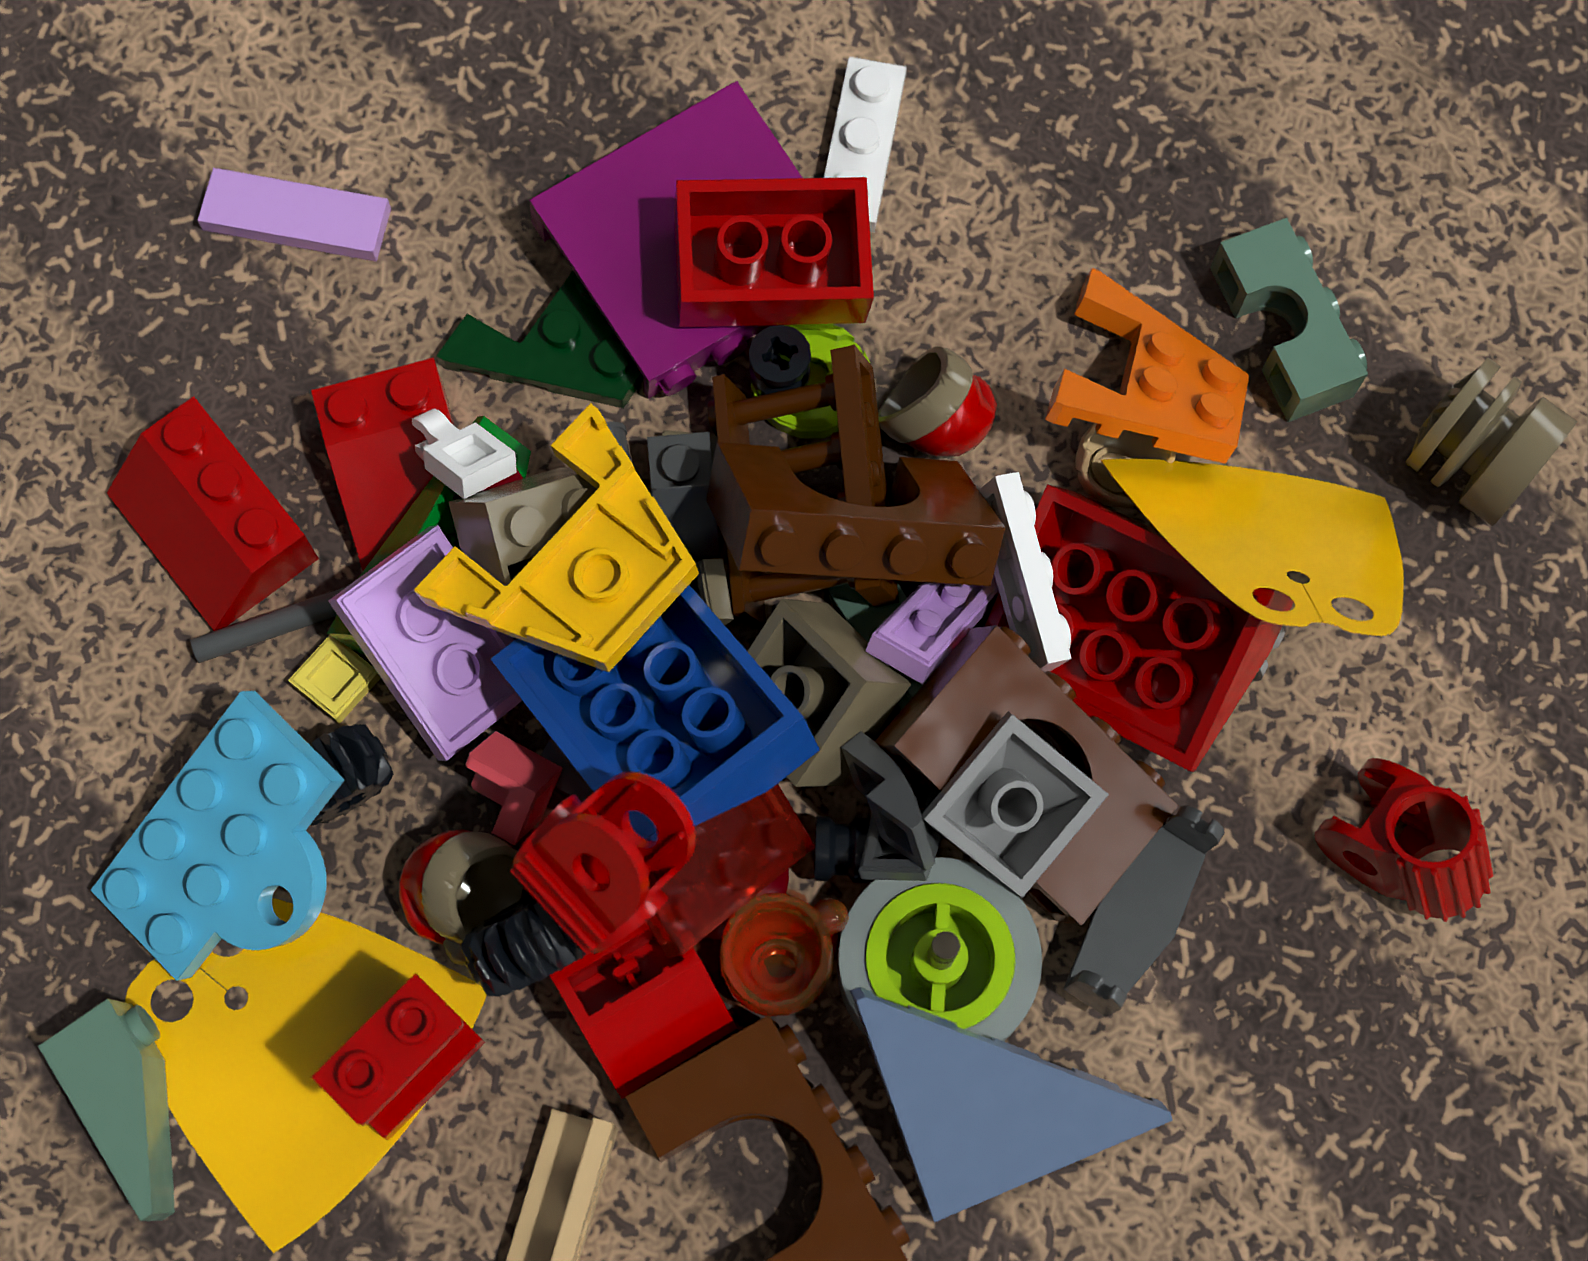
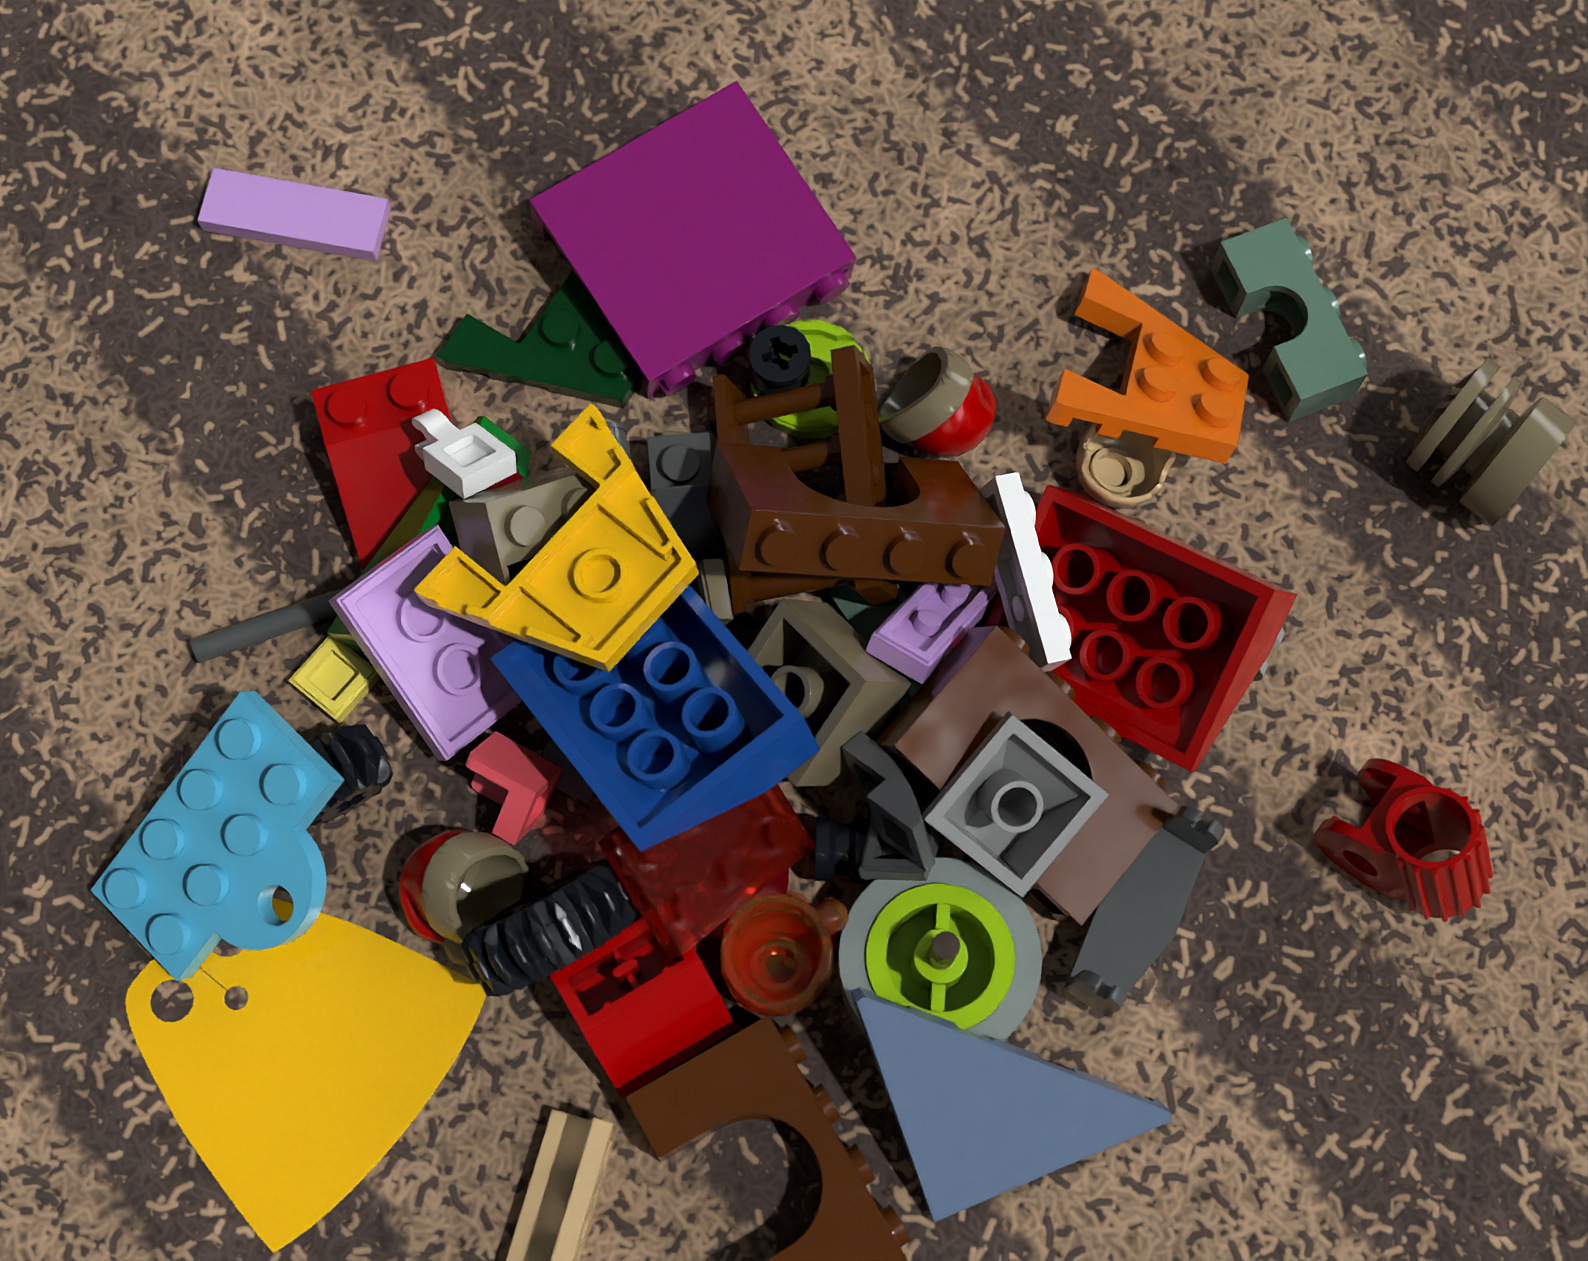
sand green slope [38,999,175,1221] -> none
red slope [106,396,319,631] -> none
red panel [311,973,486,1141] -> none
red piece [510,772,696,956] -> none
red brick [674,177,874,327] -> none
white plate [824,57,907,232] -> none
yellow piece [1101,459,1404,636] -> none

